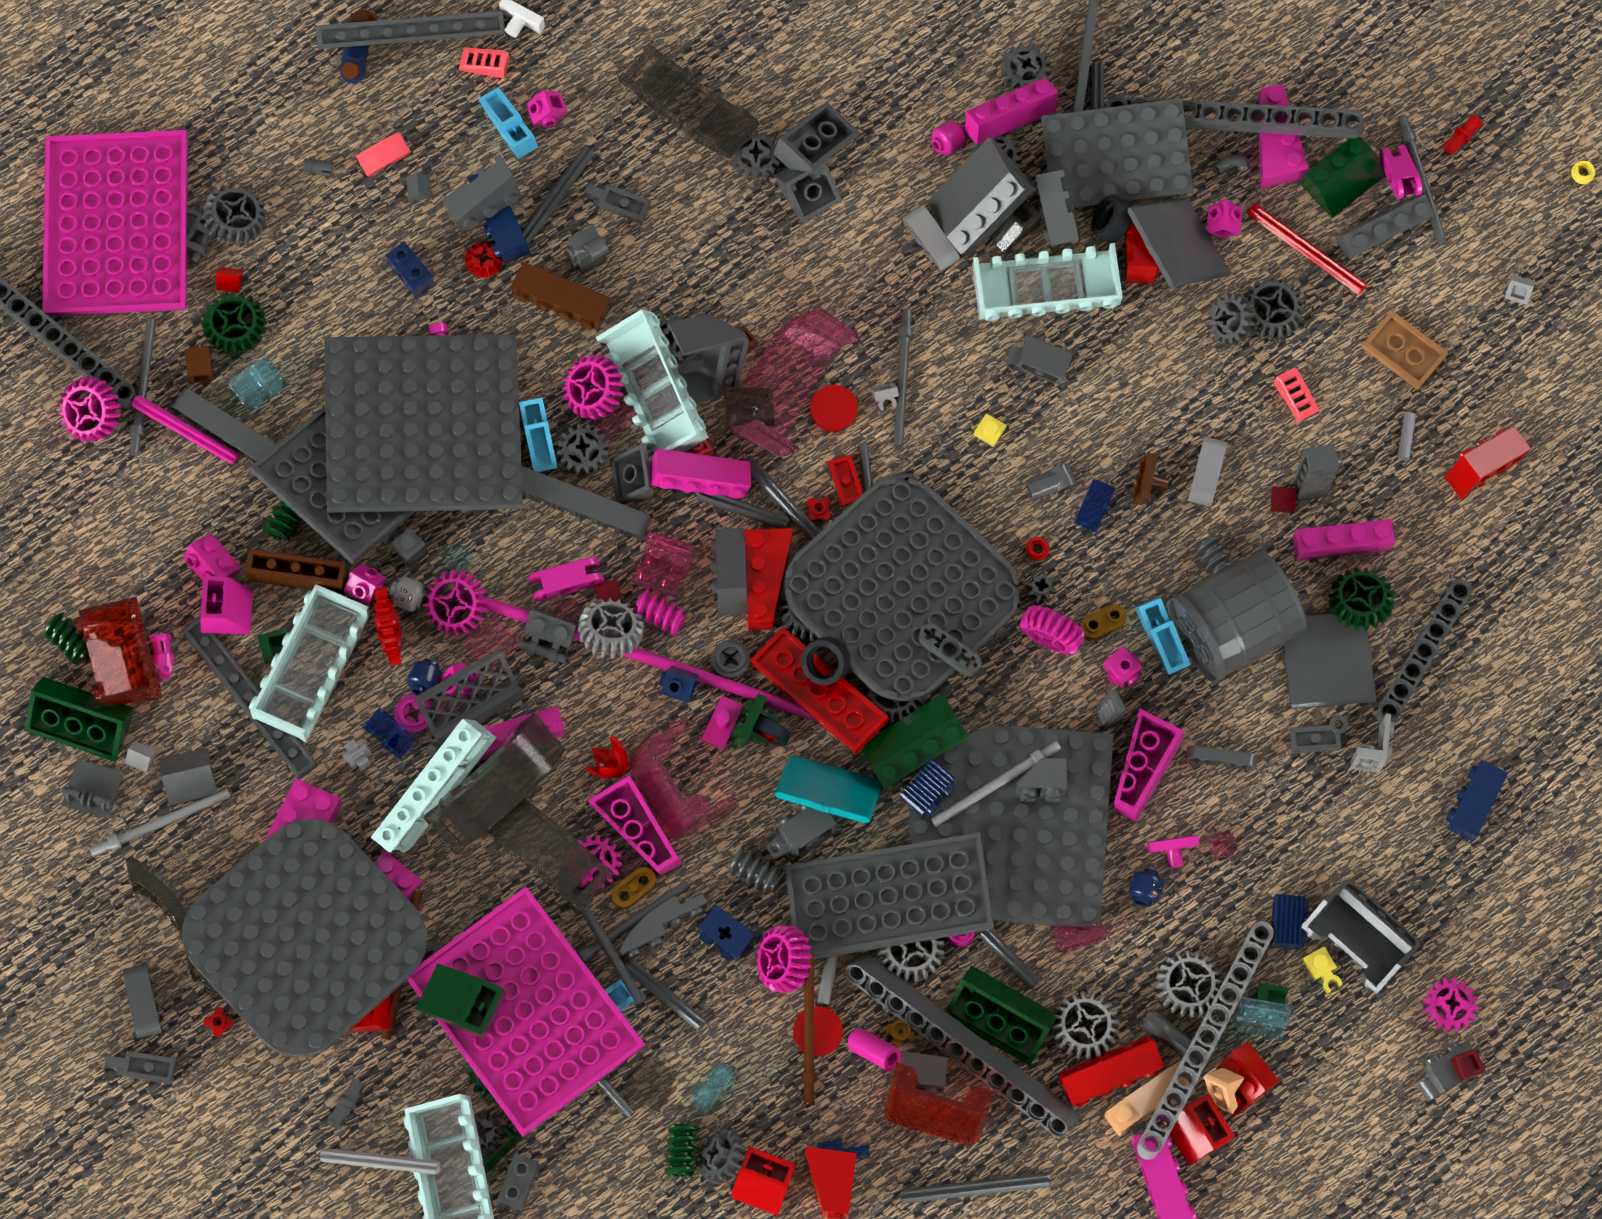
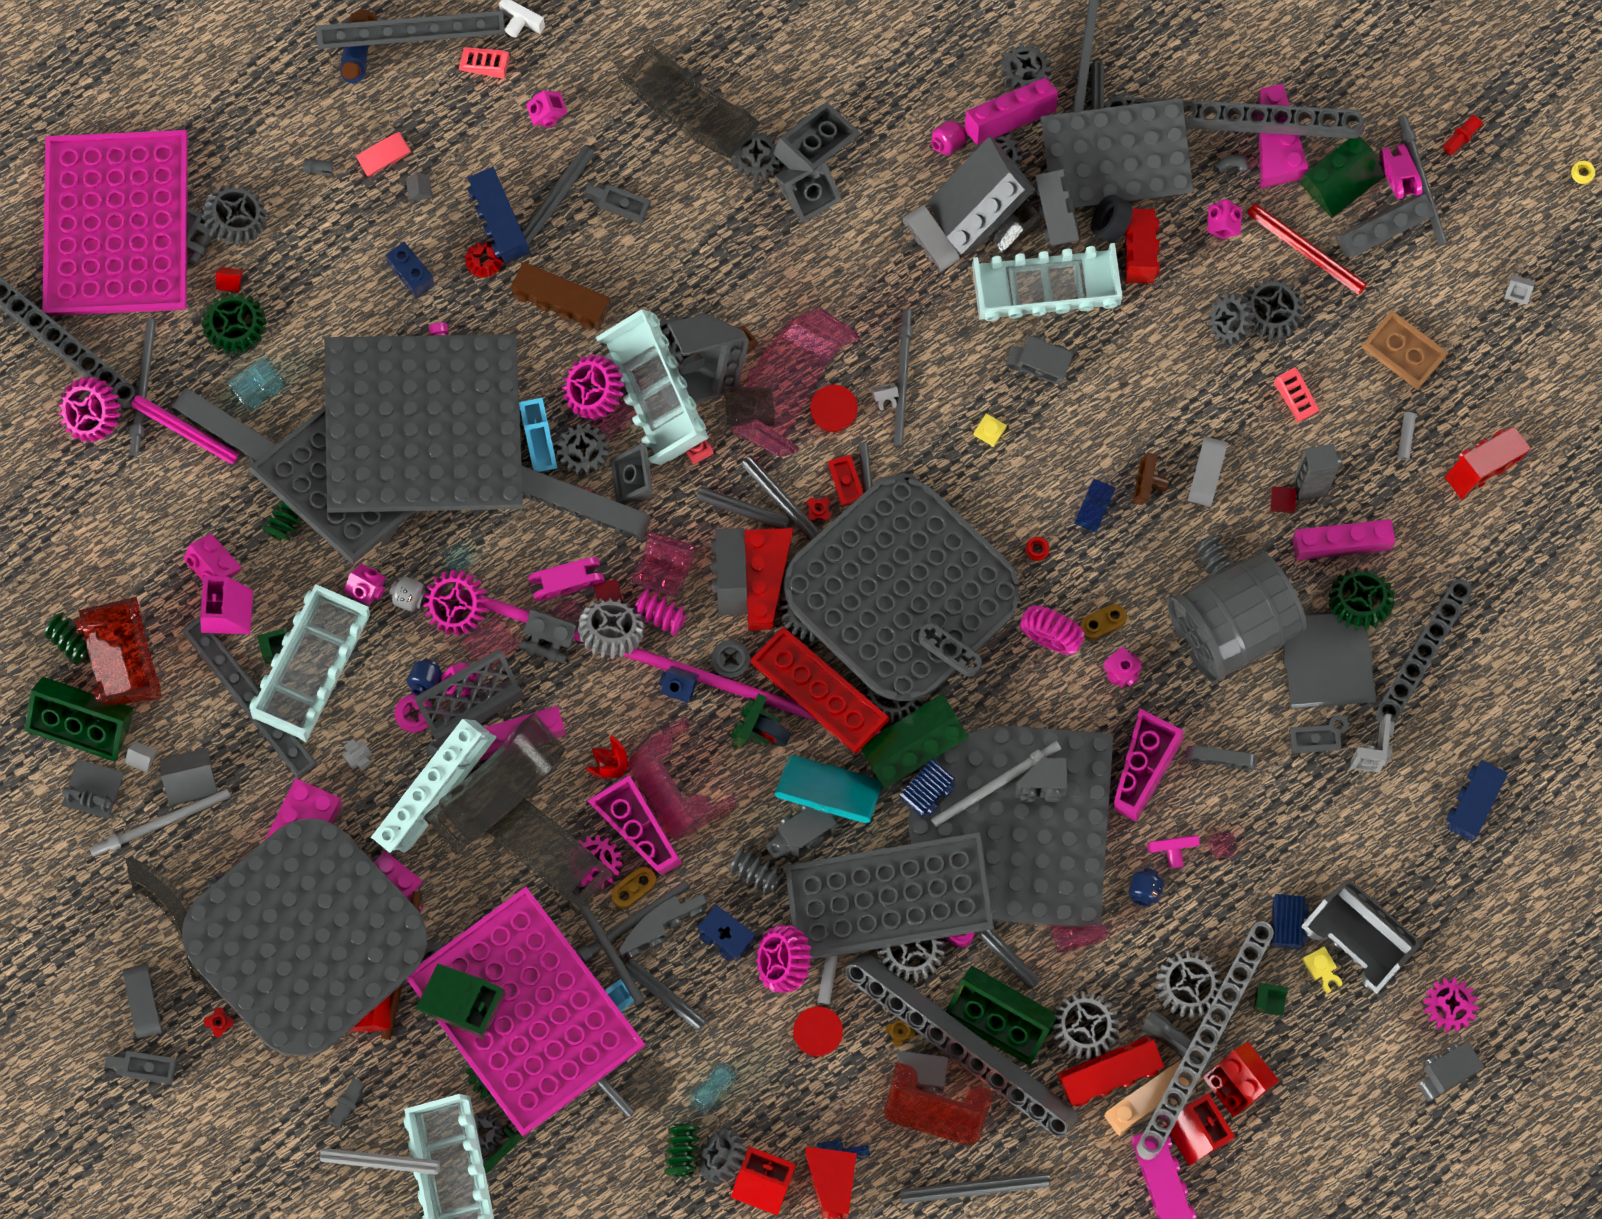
dark pink piece [150,633,175,680] -> none
reddish brown brick [184,345,214,384] -> none
reddish brown brick [245,549,348,595] -> none
clear blue slope [363,707,415,760] -> none
red gear [374,586,402,666] -> none
dark grey brick [391,527,428,568] -> none
dark grey wedge [443,154,522,233] -> none
medium azure slope [479,87,538,159] -> none
dark grey brick [497,1153,540,1213] -> none
dark grey hinge [567,225,609,274] -> none
dark pink brick [651,448,751,499] -> none
dark pink tile [701,696,744,750] -> none
black tyre [801,637,851,685] -> none
reddish brown bar [801,951,817,1103] -> none
dark pink brick [848,1028,902,1071] -> none
dark grey piece [1026,463,1077,501] -> none
dark grey gear [1026,572,1056,604] -> none
dark grey slope [1096,689,1126,729] -> none
dark grey piece [1128,198,1229,287] -> none
medium azure slope [1135,598,1191,675] -> none
light nougat slope [1204,1068,1244,1114] -> none
clear light blue plate [1233,997,1291,1041] -> none
dark red tile [1451,1049,1486,1082] -> none

